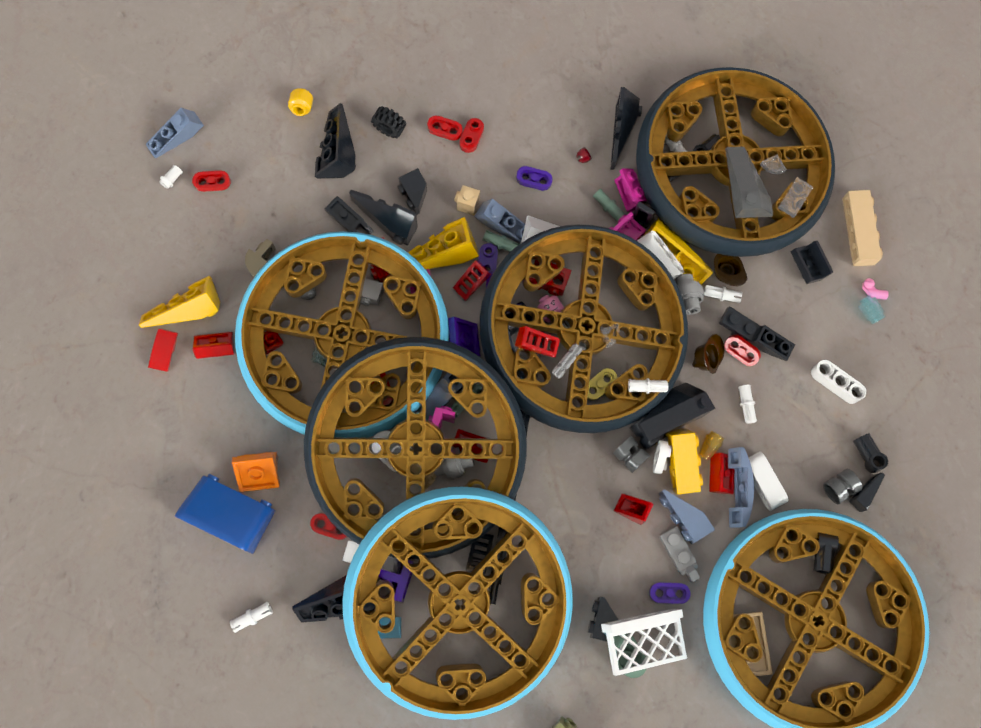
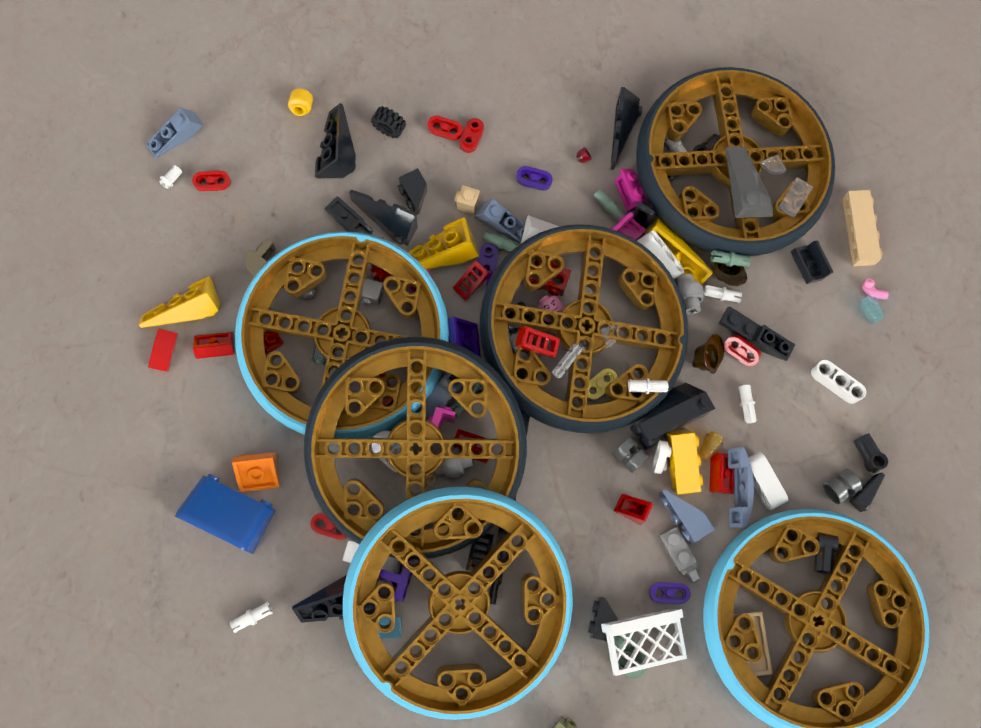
none -> sand green pin [711,250,751,268]

